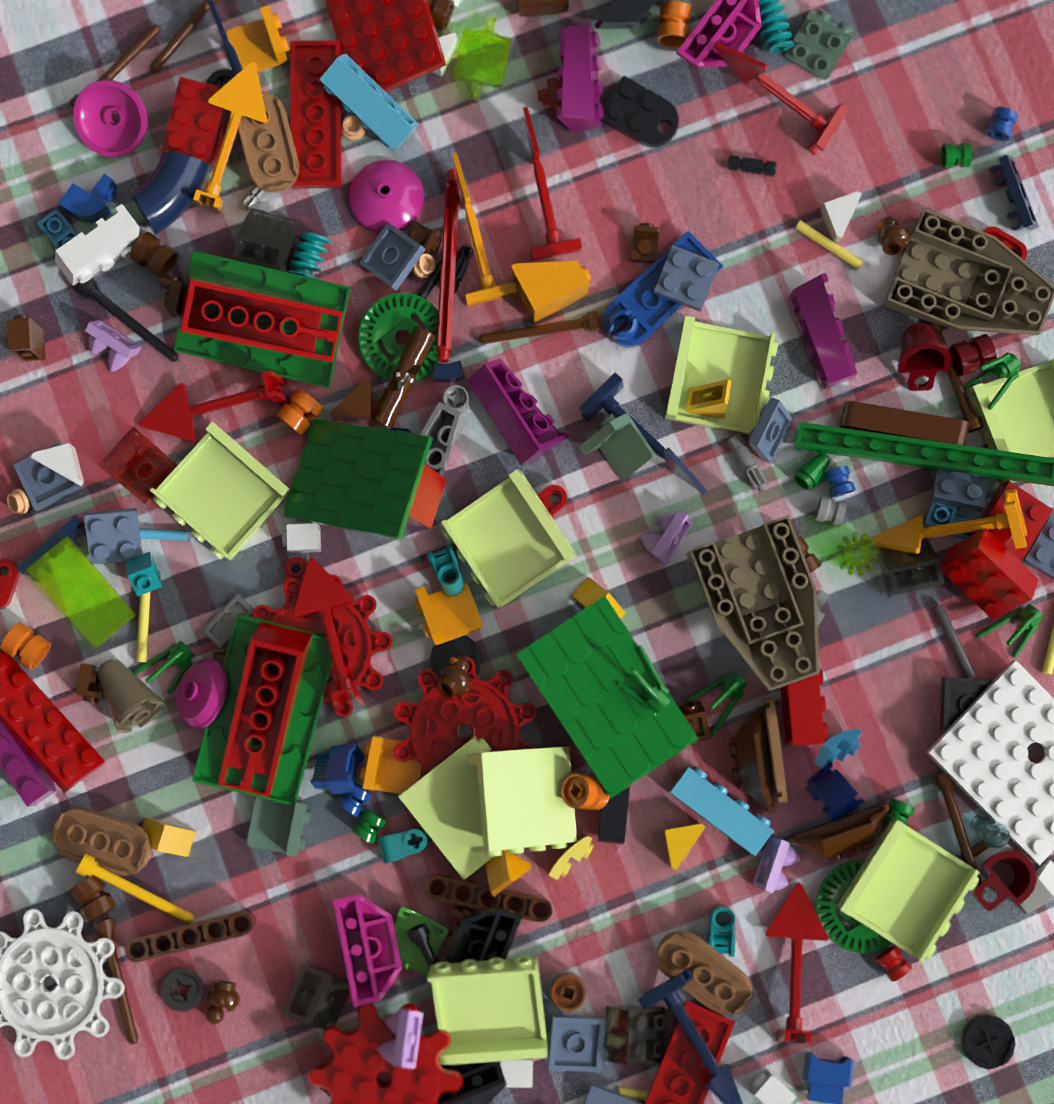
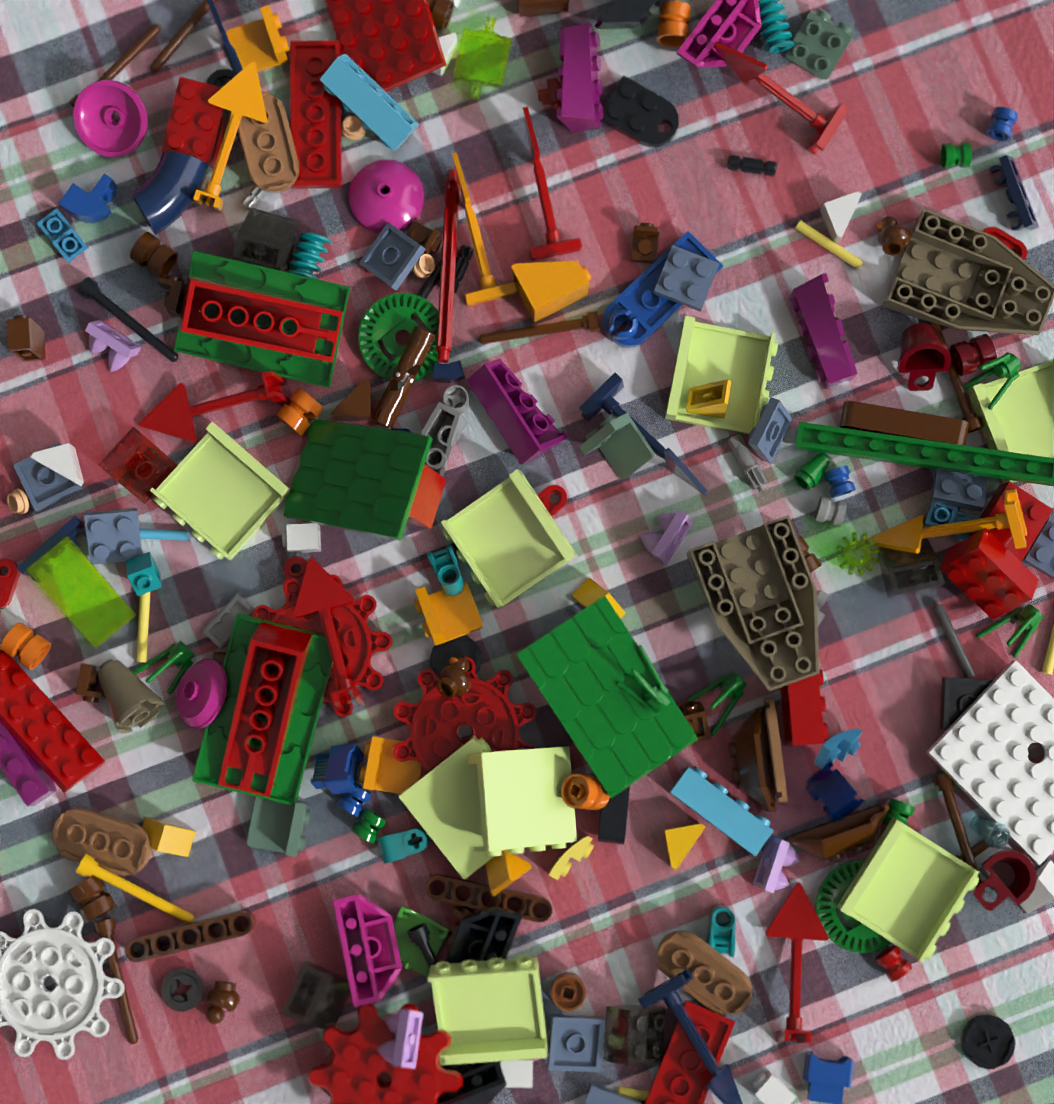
white wedge [55,204,140,286] -> none

